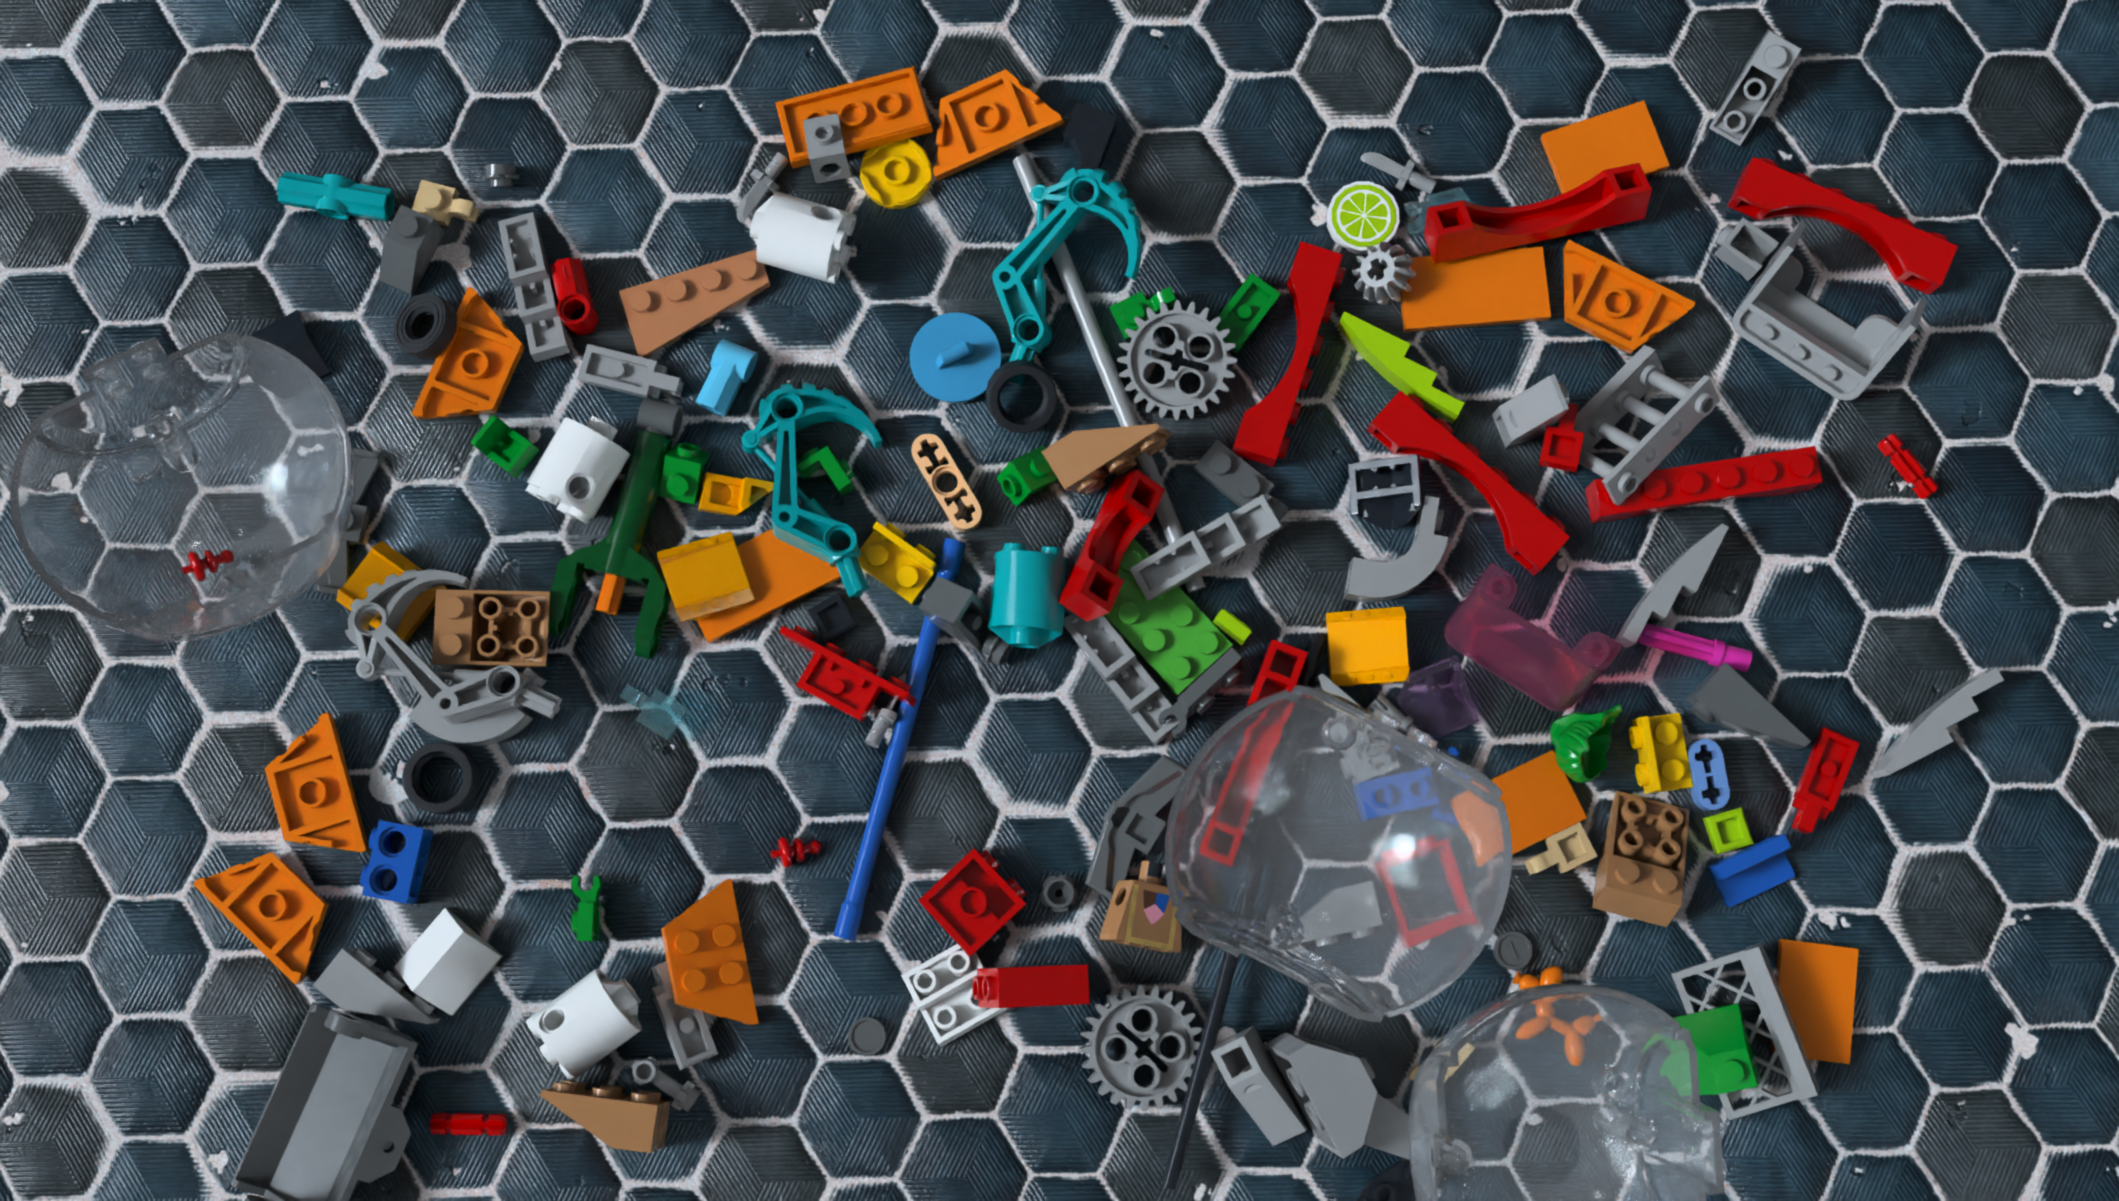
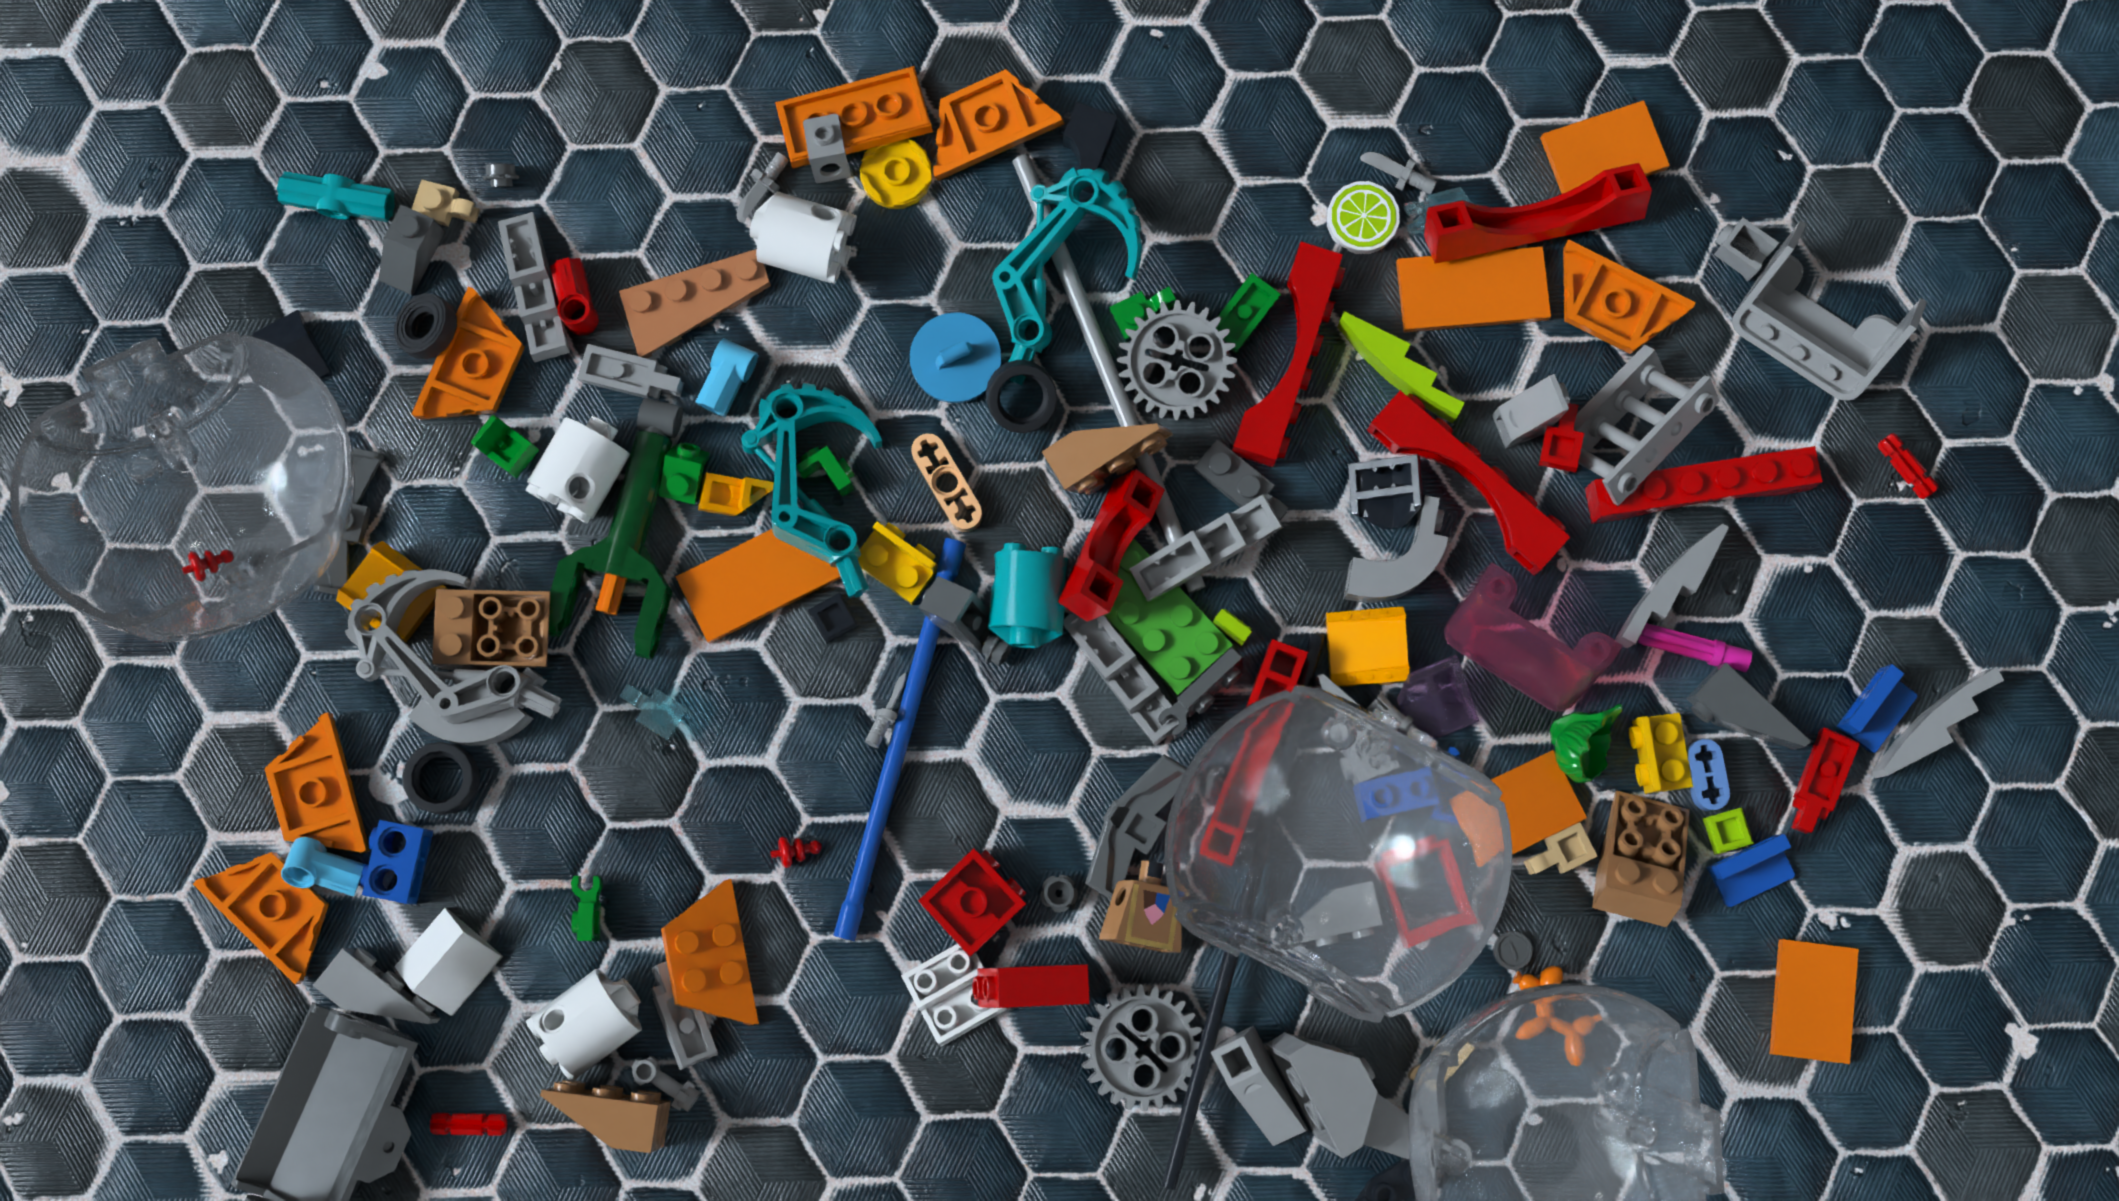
light orange slope [657,531,755,622] -> none
red bracket [779,625,917,723] -> none
dark grey piece [848,1017,886,1056] -> none
green bracket [997,445,1059,507] -> none
light grey gear [1352,241,1417,305] -> none
green slope [1662,1003,1761,1096] -> none
light grey fence [1671,942,1820,1120] -> none
light grey slope [1709,29,1801,146] -> none
red arch [1727,157,1958,295] -> none
none -> medium azure piece [281,837,366,896]
none -> blue panel [1836,664,1917,753]

